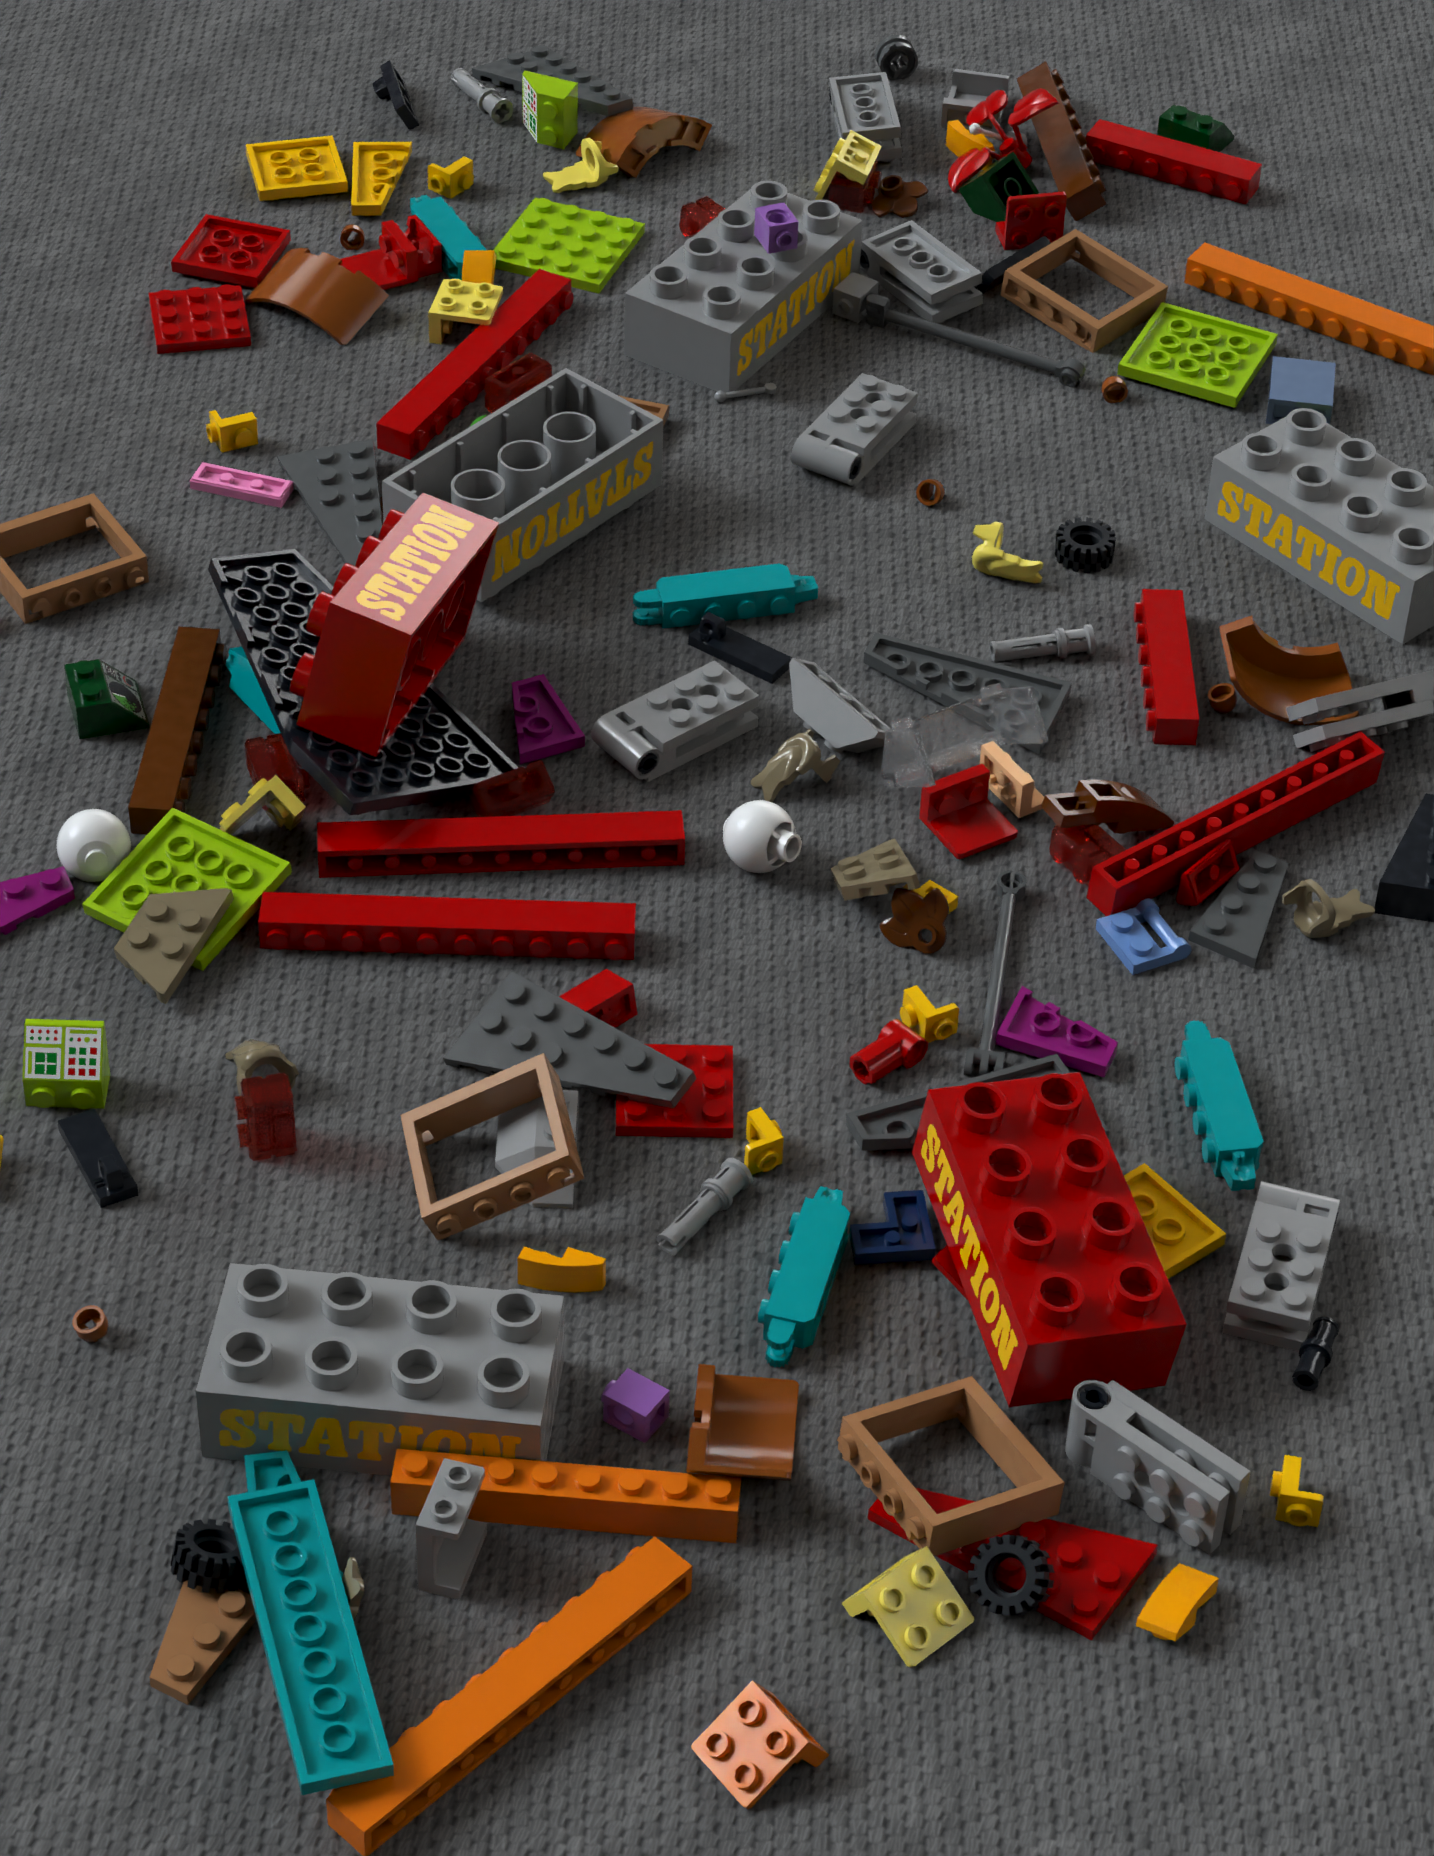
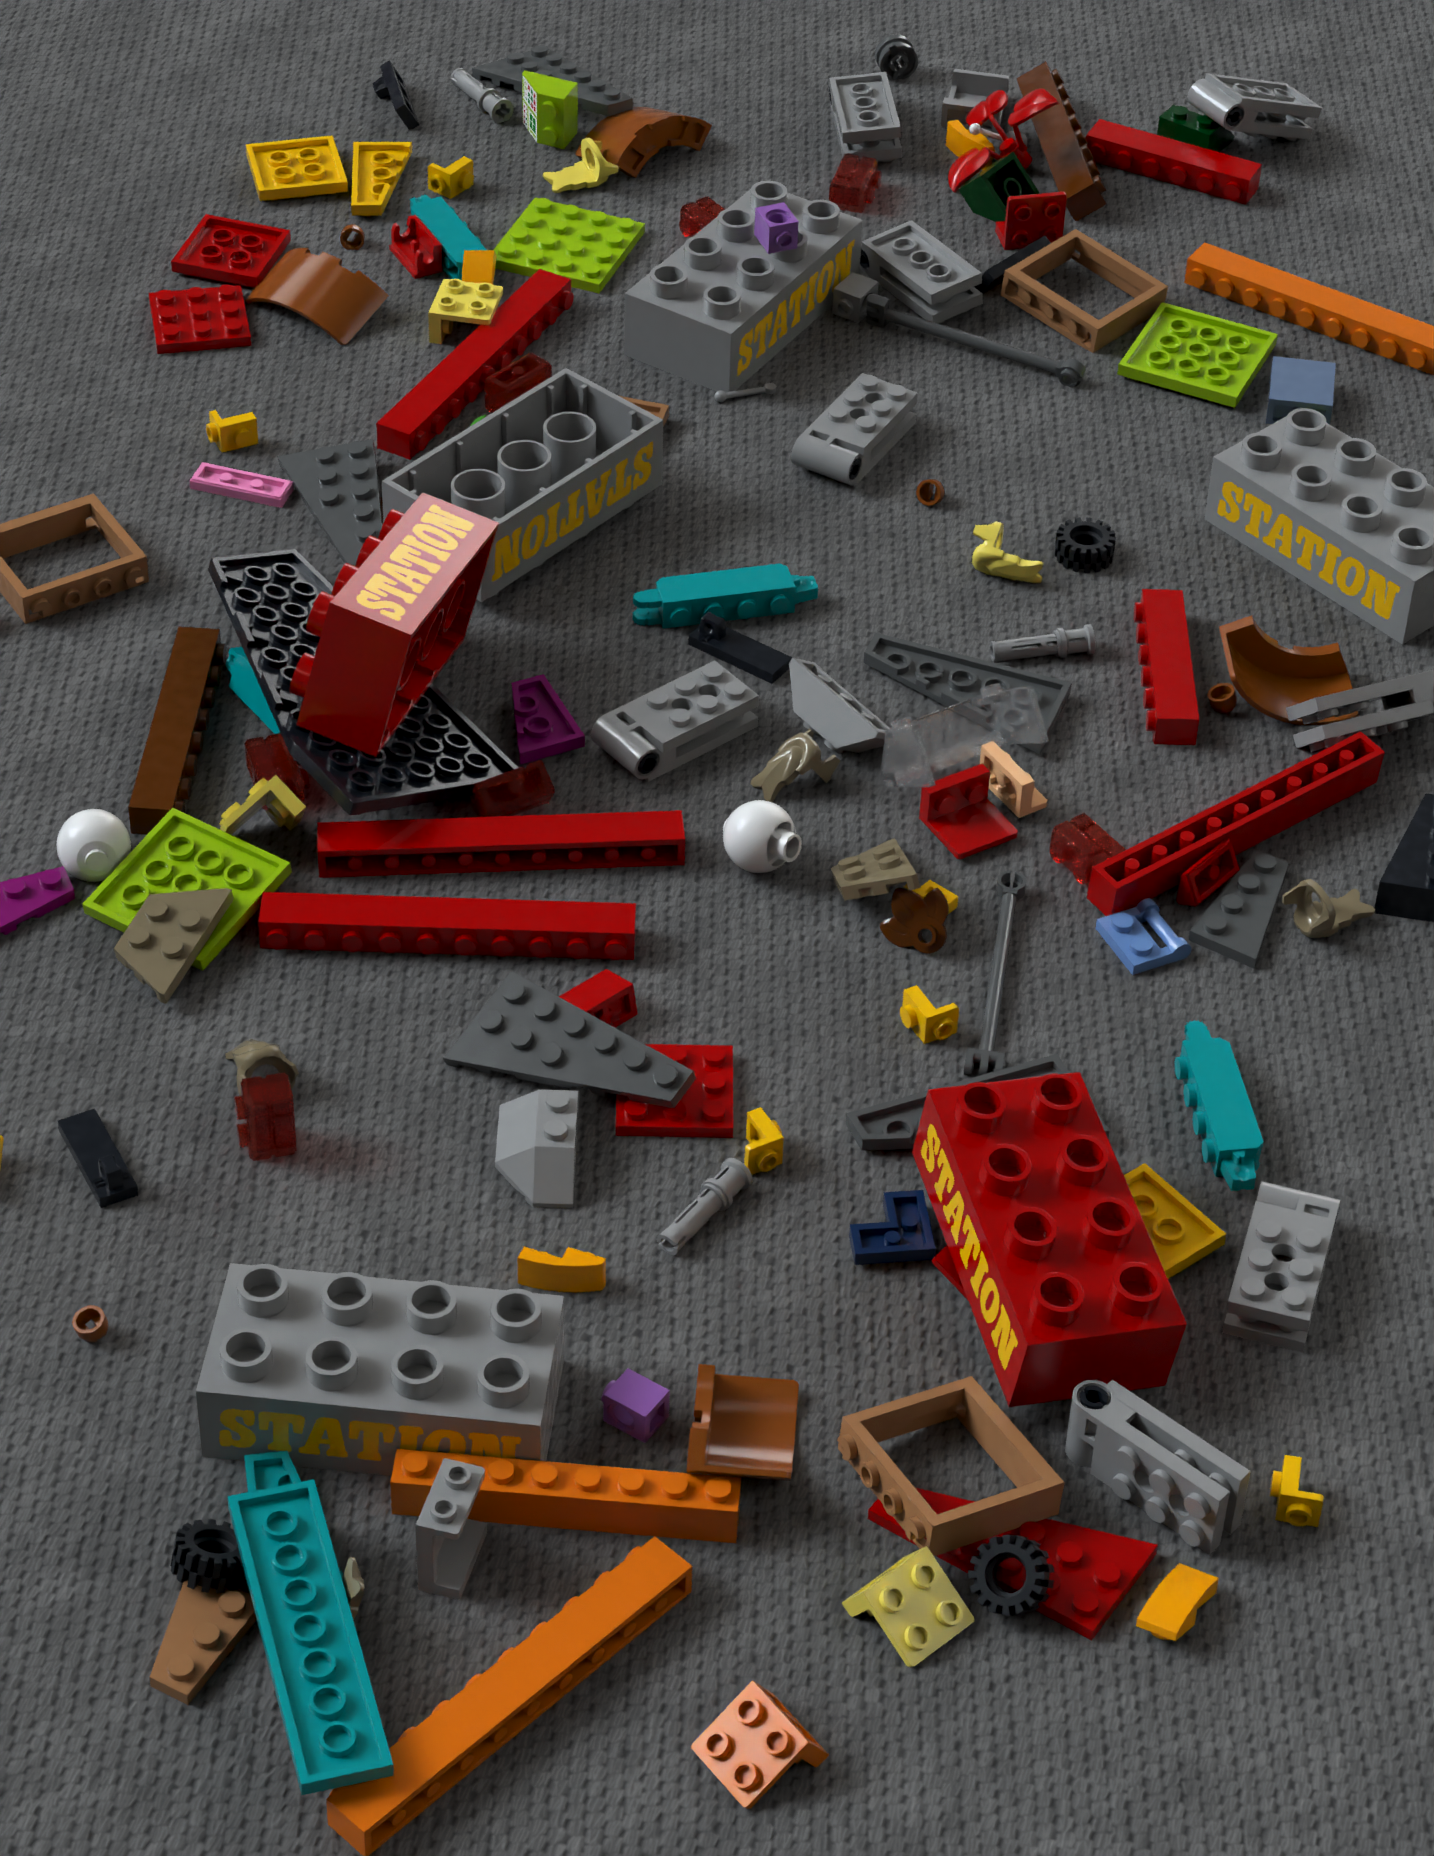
slope [22,1019,110,1109] -> none
dark green slope [64,659,150,739] -> none
red bracket [341,220,418,290] -> none
medium nougat window [400,1053,584,1240] -> none
teal hinge [758,1186,850,1368] -> none
light yellow bracket [813,130,882,200] -> none
red piece [849,1019,928,1085] -> none
reddish brown plate [872,175,928,218] -> none
magenta wing [996,986,1118,1078] -> none
reddish brown slope [1041,779,1174,834] -> none
dark orange hinge [1101,376,1128,403] -> none
black pin [1292,1317,1339,1391] -> none
none -> light grey hinge [1187,73,1323,141]

